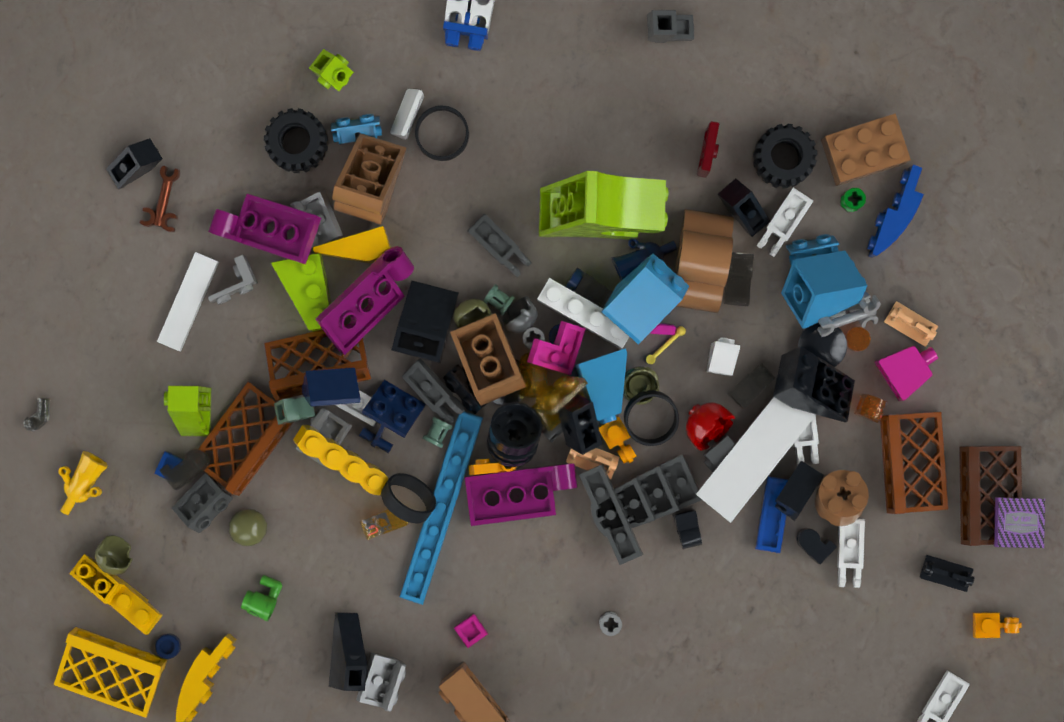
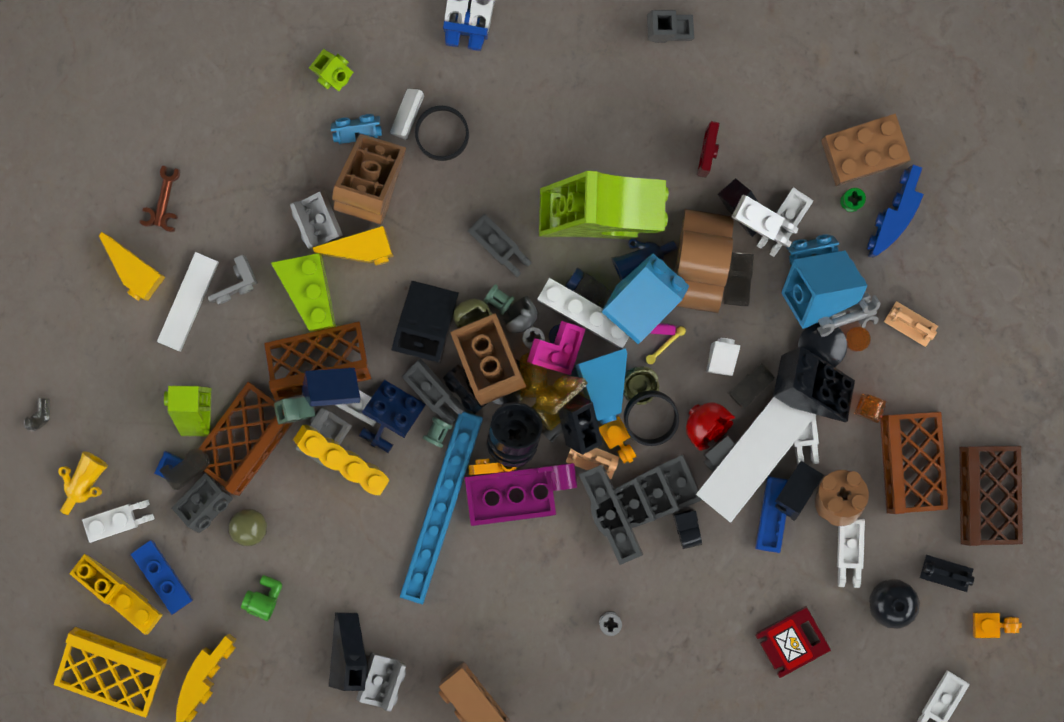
olive hair [95,535,133,575] -> none
black slope [106,138,163,189] -> none
dark blue tile [155,634,181,659] -> none
magenta hinge [208,194,321,265] -> none
black tyre [264,108,328,173] -> none
magenta hinge [315,246,414,355] -> none
clear yellow leg [360,509,410,540] -> none
black tyre [381,473,436,524] -> none
dark pink tile [454,614,488,648] -> none
black tyre [753,124,818,189] -> none
black leg [796,528,837,565] -> none
dark pink torso [874,346,938,401] -> none
tile [994,497,1045,548] -> none
none -> white hinge [82,500,154,543]
none -> yellow slope [99,232,165,301]
none -> blue plate [130,540,193,615]
none -> white hinge [732,195,799,247]
none -> container [755,606,831,678]
none -> black cylinder [869,579,920,629]

